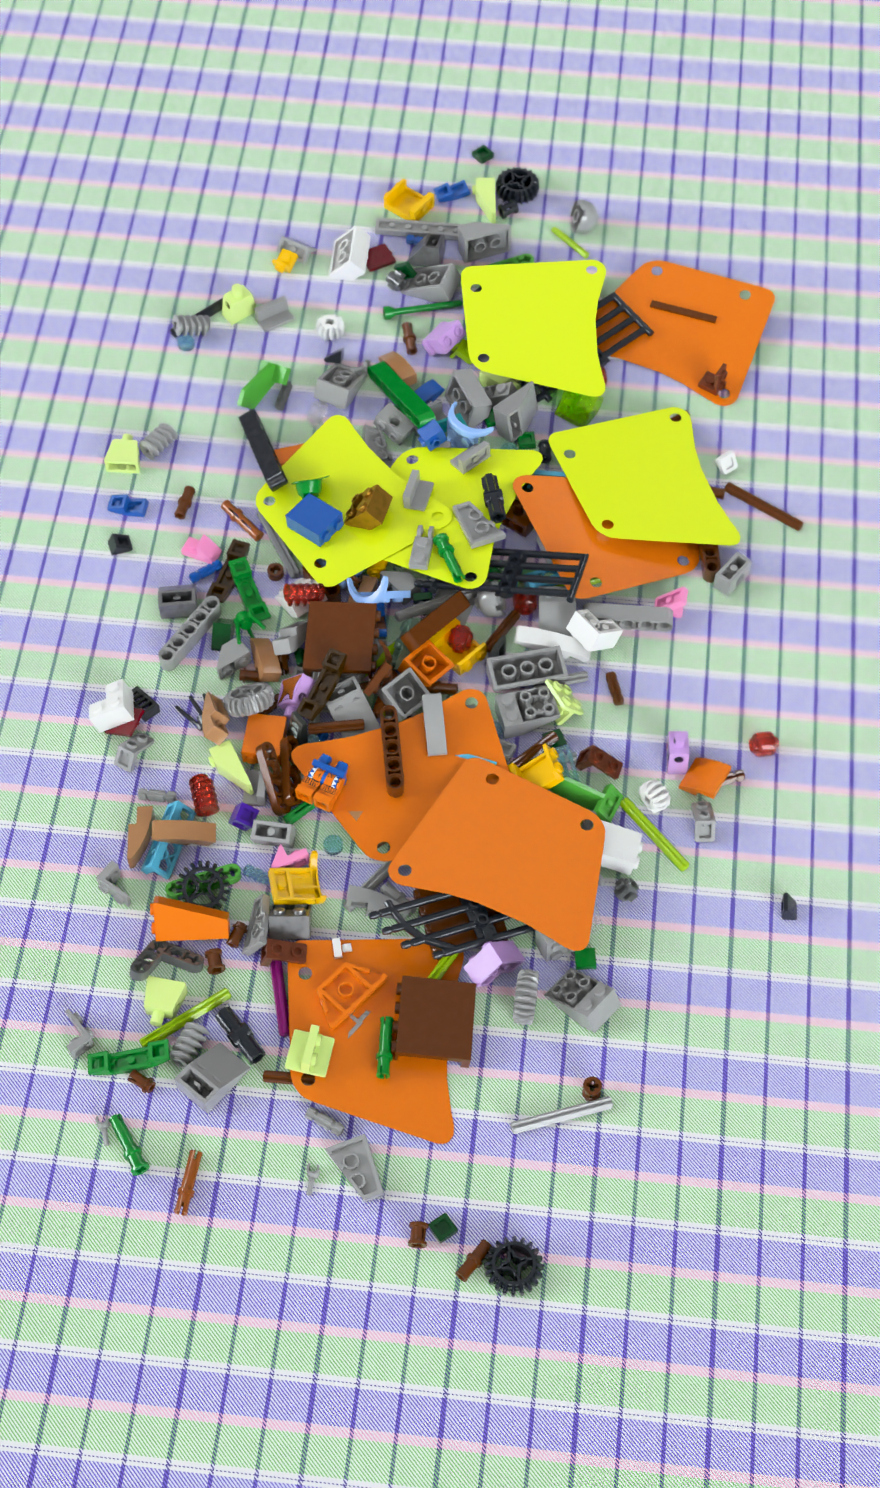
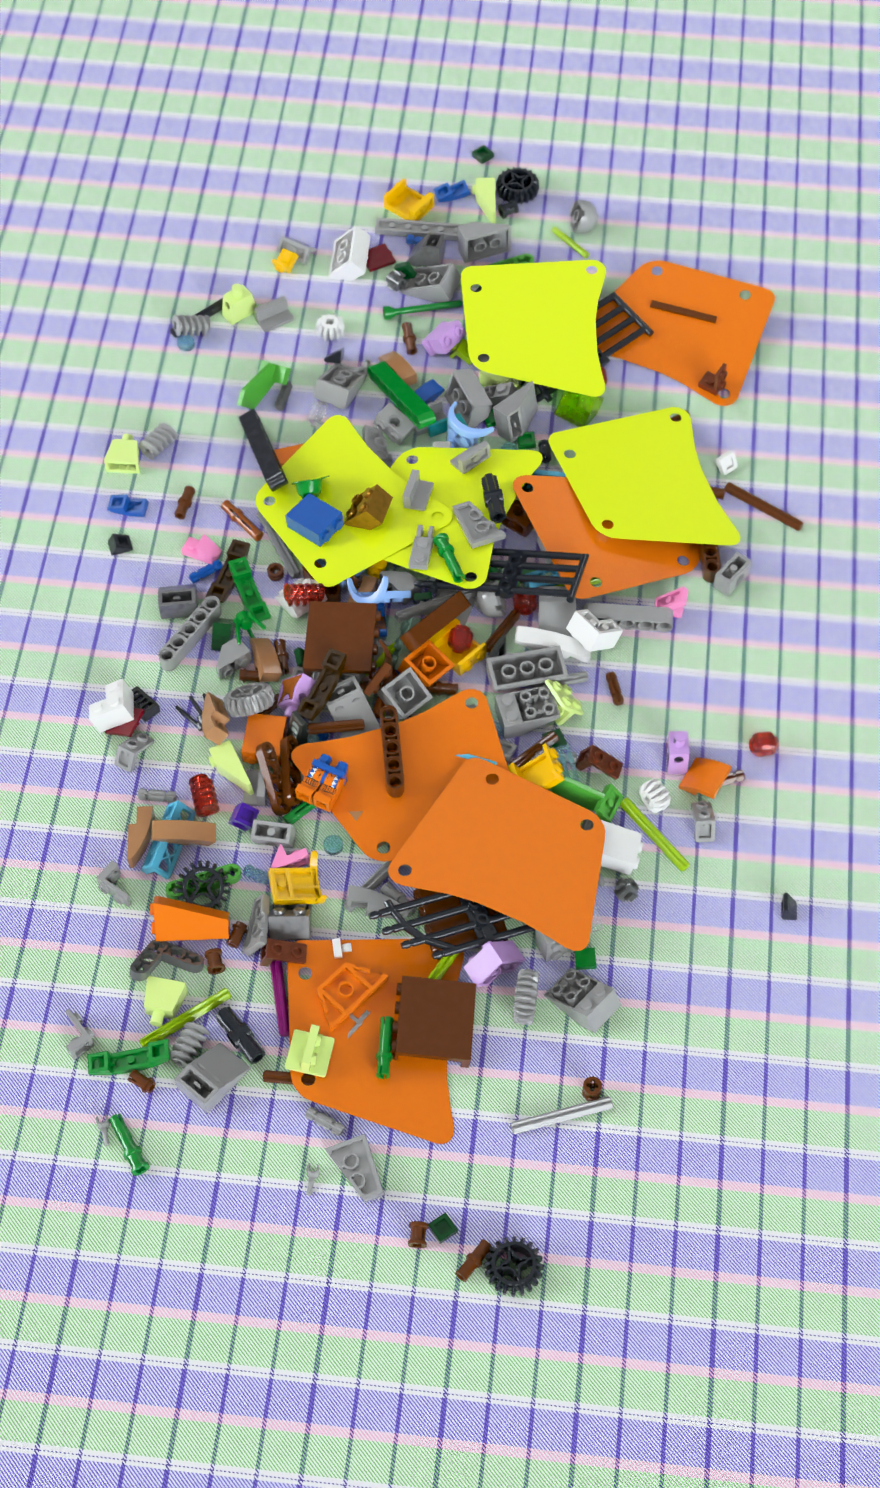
dark orange pin [174,1150,203,1216] -> none
light grey slope [272,620,308,655] -> none
brick [417,419,448,451] -> none
light grey slope [422,693,447,757] -> none

